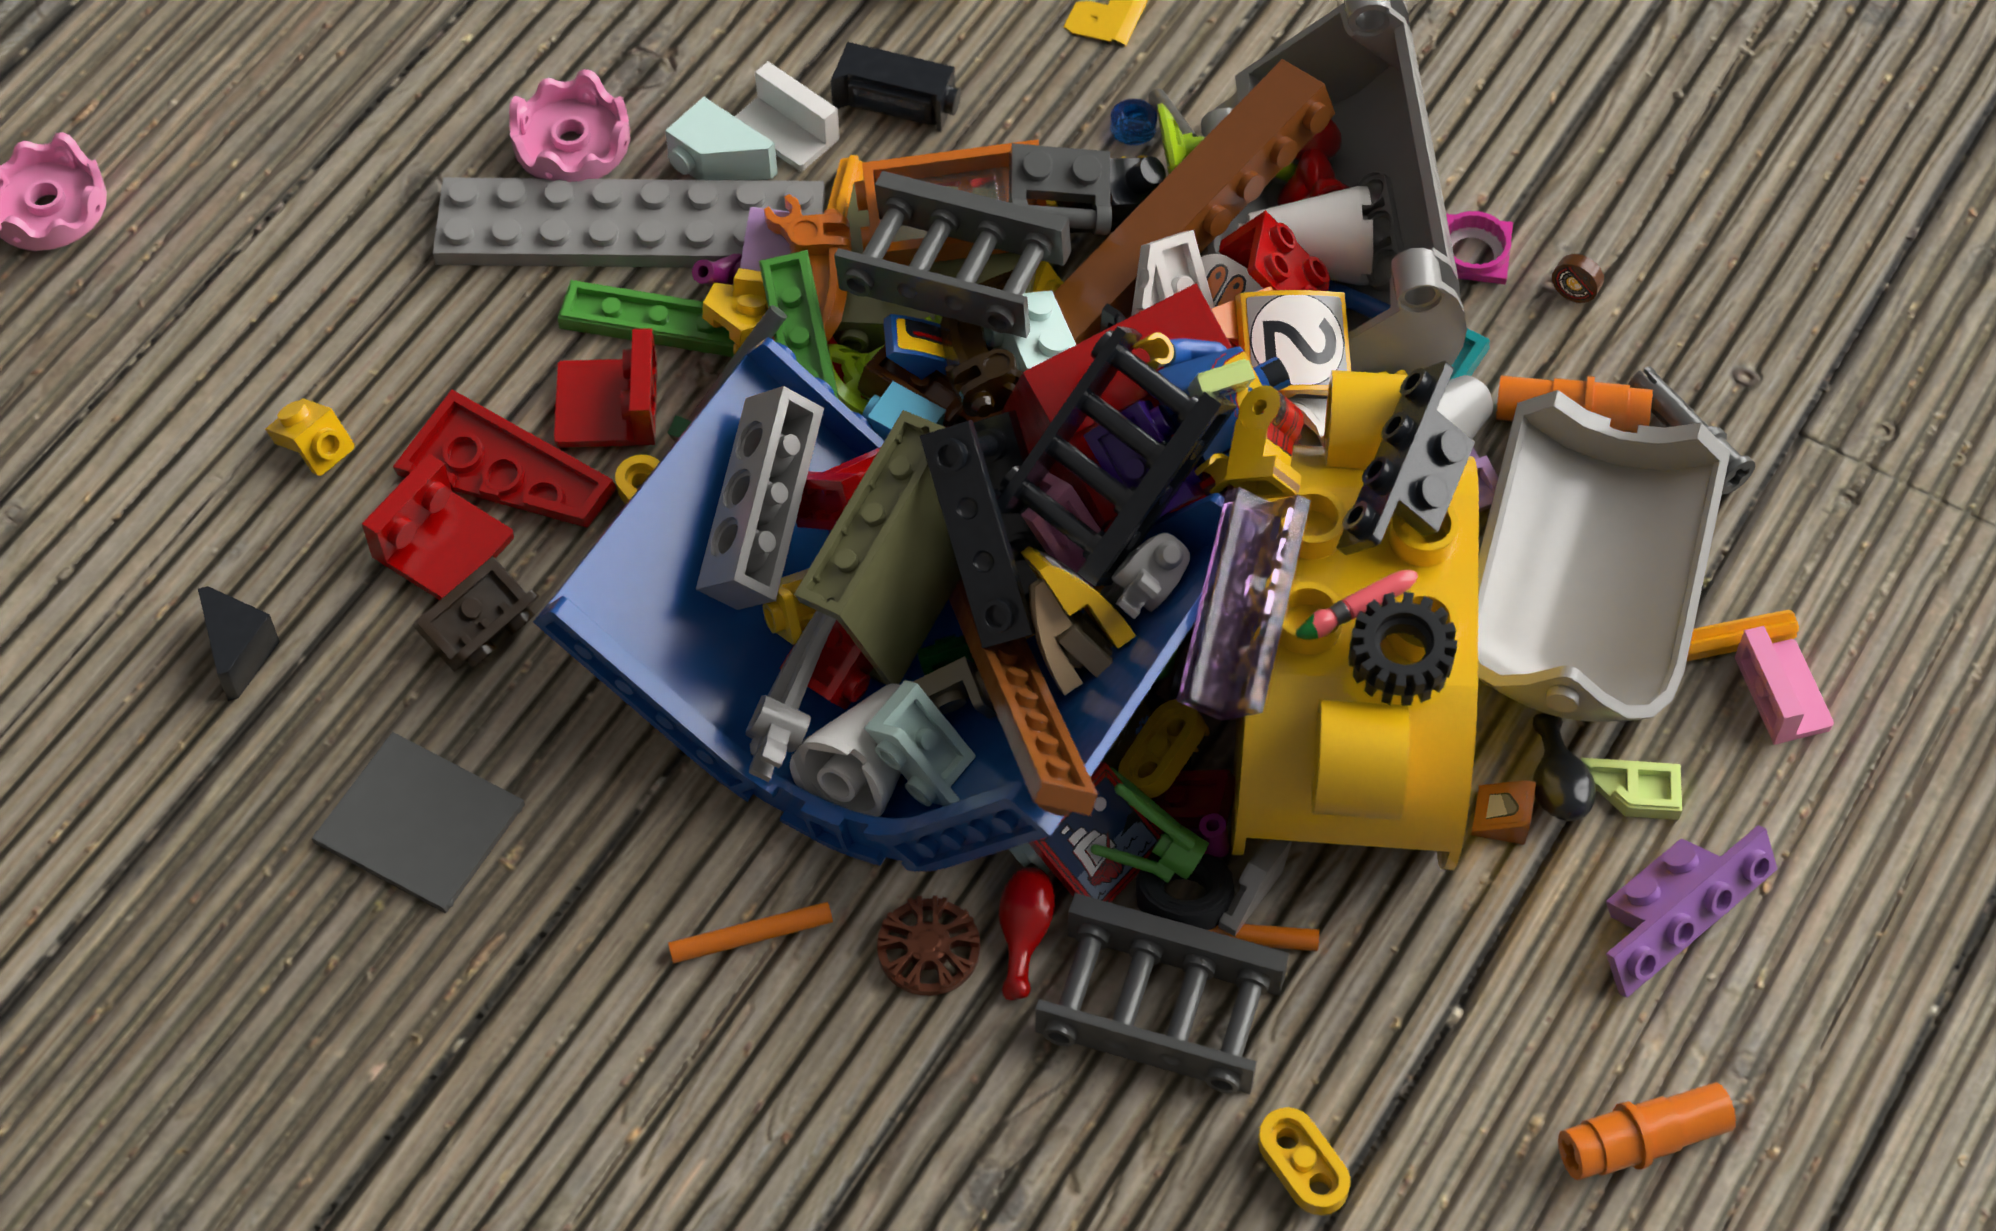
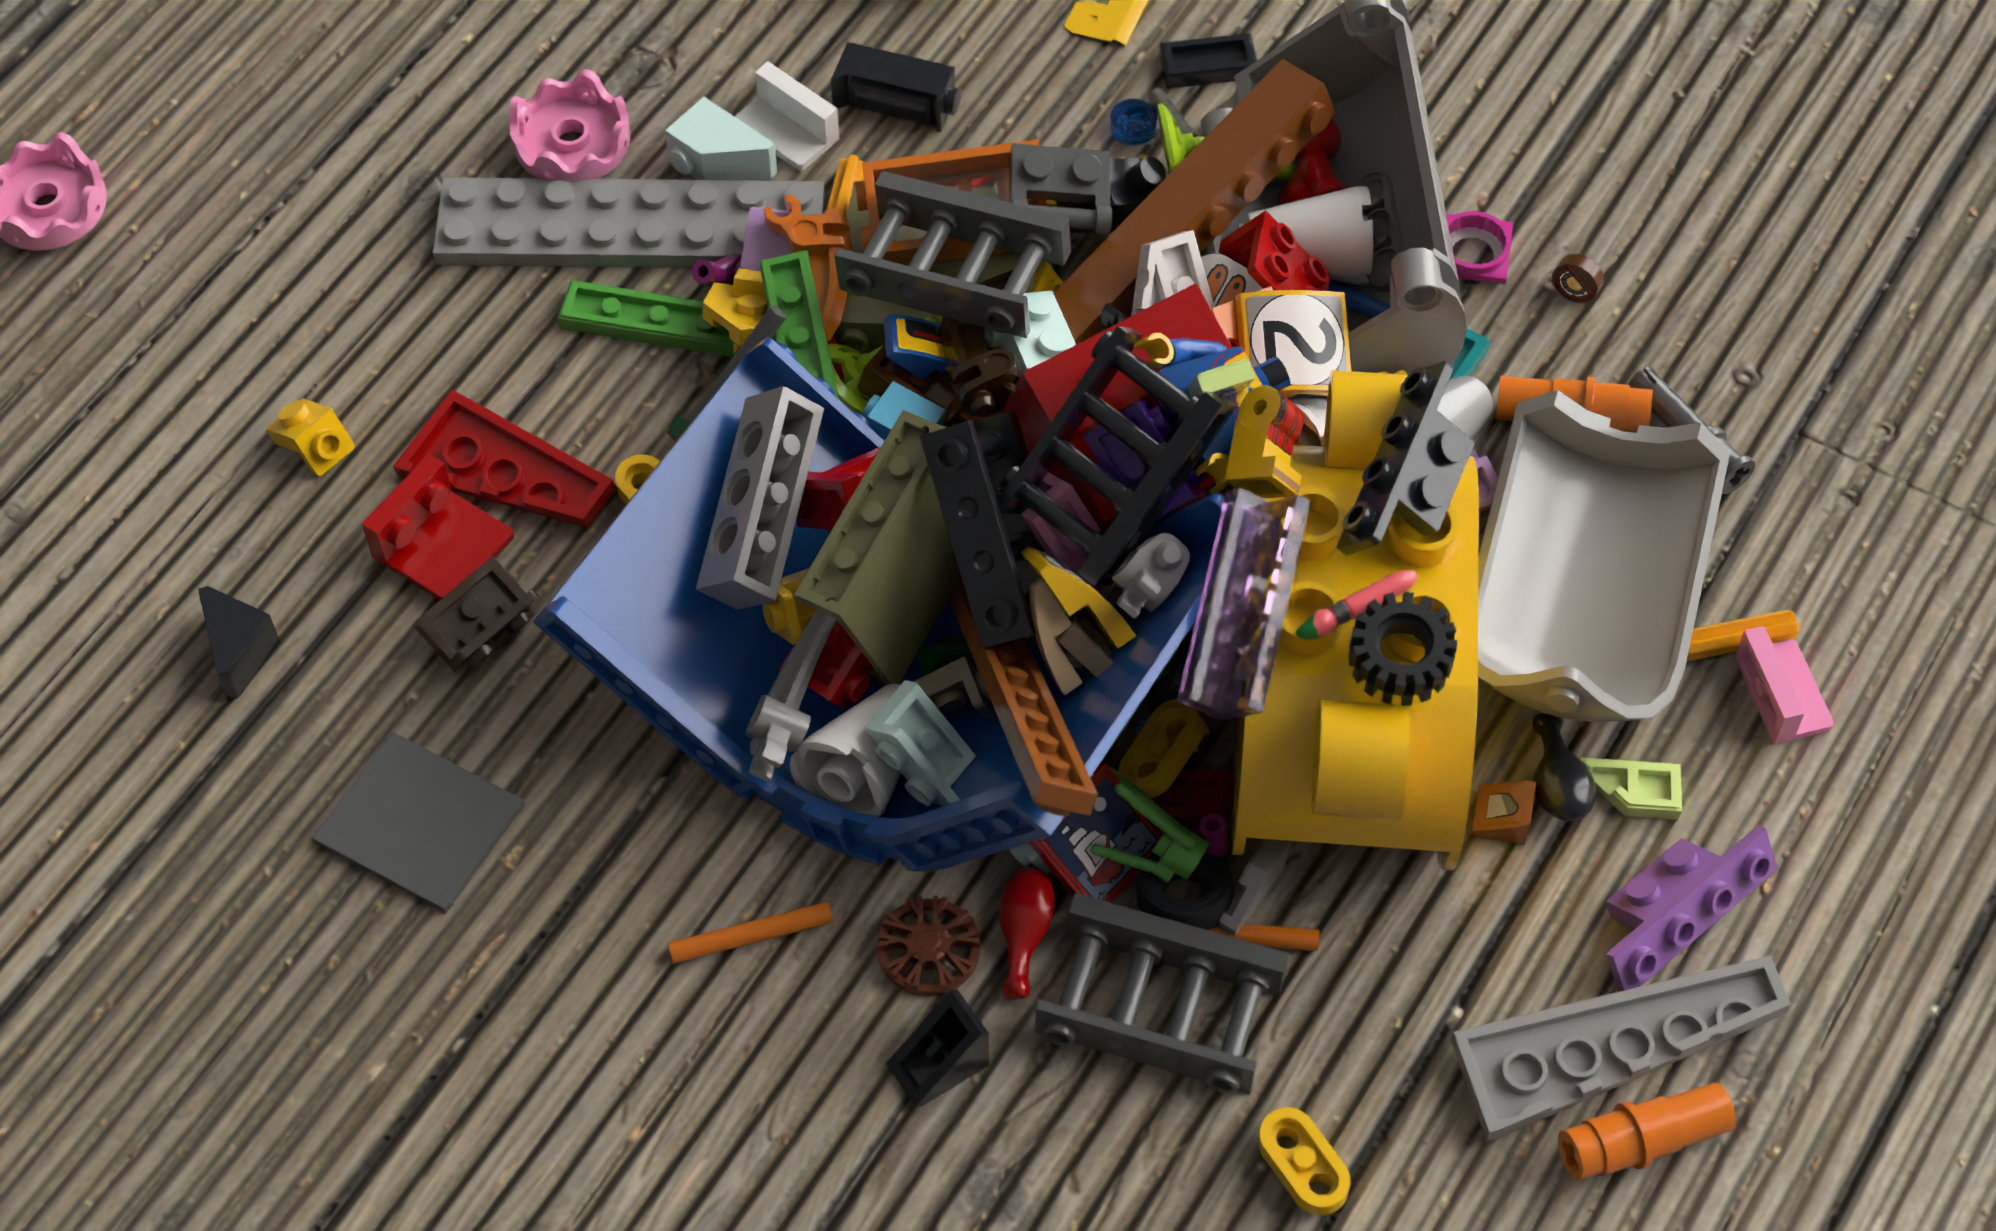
red bracket [554,328,658,448] -> none
none -> black slope [885,989,989,1107]
none -> black tile [1159,33,1257,89]
none -> light grey wing [1451,956,1791,1141]

